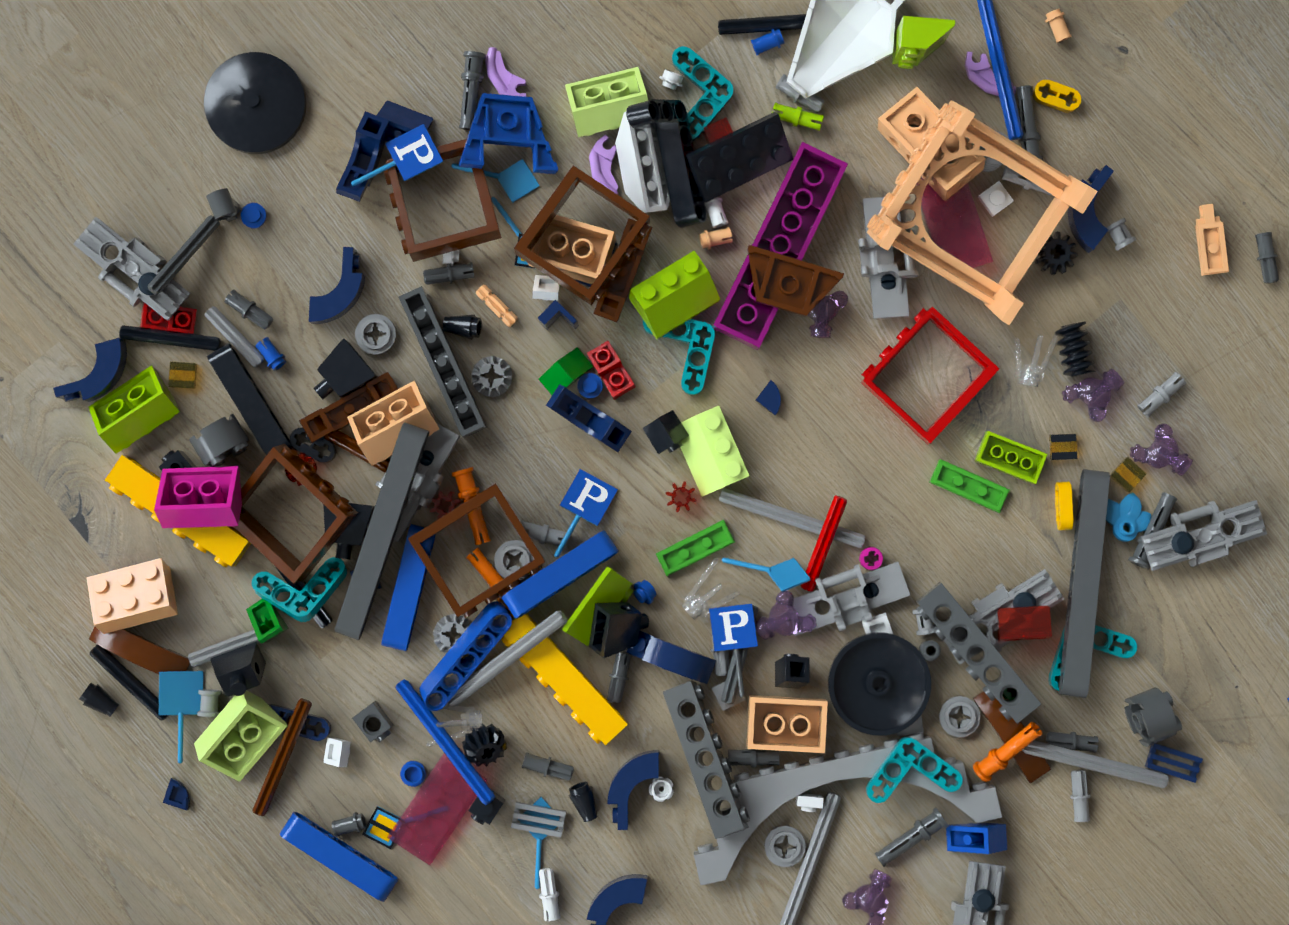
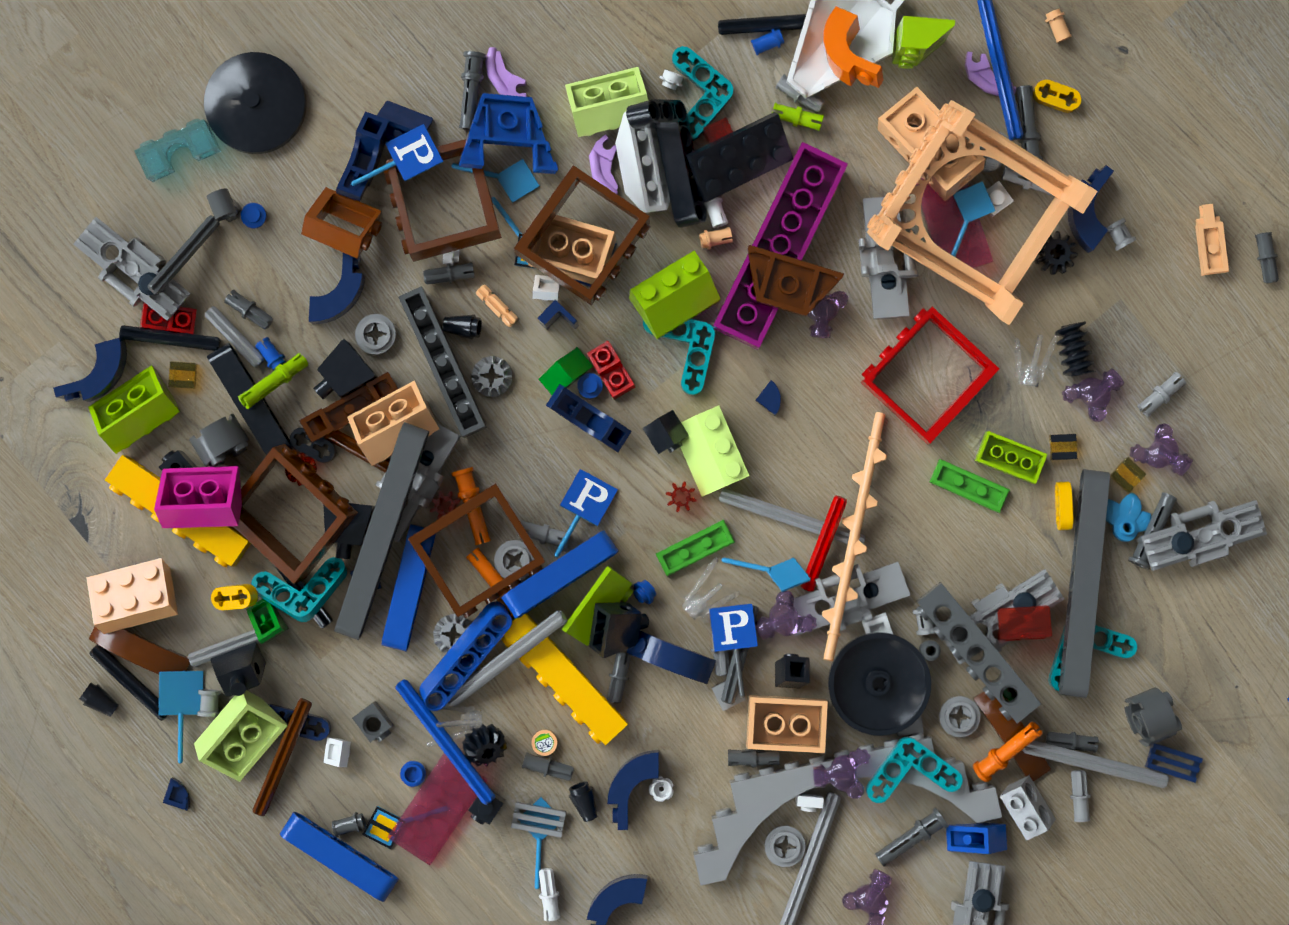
reddish brown slope [593,218,653,323] -> none
dark grey brick [663,681,750,839] -> none
dark pink bush [859,547,883,570] -> none
none -> clear light blue arch [134,119,221,182]
none -> yellow beam [211,584,258,610]
none -> lime pin [238,353,308,409]
none -> dark orange window [301,187,382,258]
none -> tile [532,729,557,756]
none -> clear purple animal [813,748,871,799]
none -> light nougat plant [822,412,887,662]
none -> orange arch [823,6,884,88]
none -> dark azure piece [951,181,995,257]
none -> light grey brick [1000,776,1056,841]

